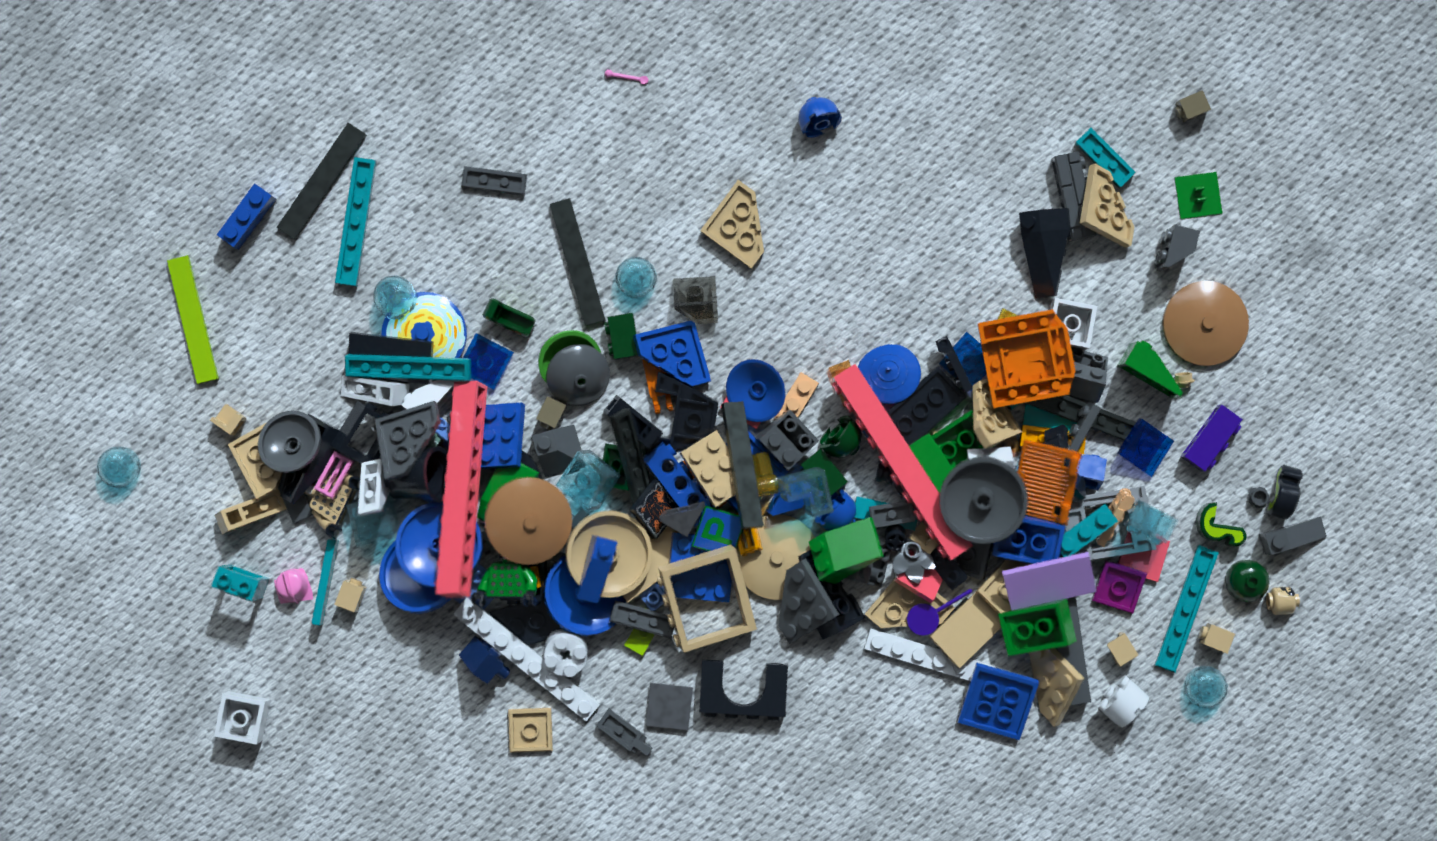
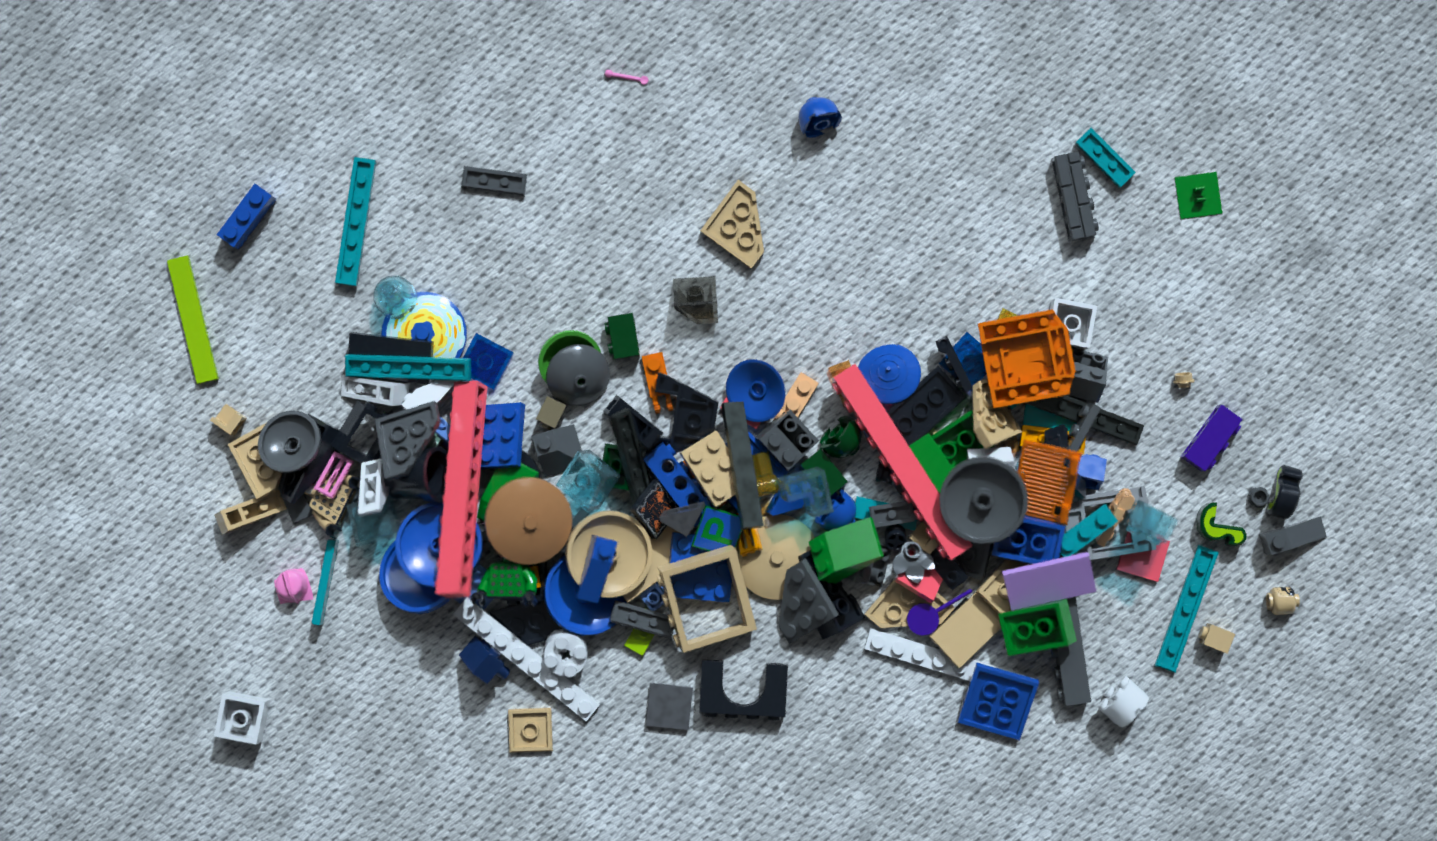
clear light blue cylinder [96,446,141,489] -> none
teal window [211,564,270,601] -> none
pearl dark grey tile [277,122,366,239] -> none
tan brick [334,578,367,612] -> none
dark green animal [482,298,536,337] -> none
pearl dark grey tile [550,198,606,326] -> none
dark grey hinge [596,708,653,756] -> none
clear light blue cylinder [615,257,657,299] -> none
blue plate [633,320,711,387] -> none
black wedge [1019,208,1071,298] -> none
tan plate [1029,648,1084,727] -> none
tan plate [1080,164,1134,248] -> none
magenta tile [1092,560,1147,614] -> none
tan panel [1107,632,1138,667] -> none
green slope [1117,340,1183,398] -> none
clear blue tile [1117,418,1174,477] -> none
dark grey slope [1154,225,1200,271] -> none
medium nougat dish [1162,281,1249,366] -> none
dark tan brick [1174,90,1211,123] -> none
clear light blue cylinder [1184,666,1228,709] -> none
dark green cylinder [1225,560,1270,602] -> none

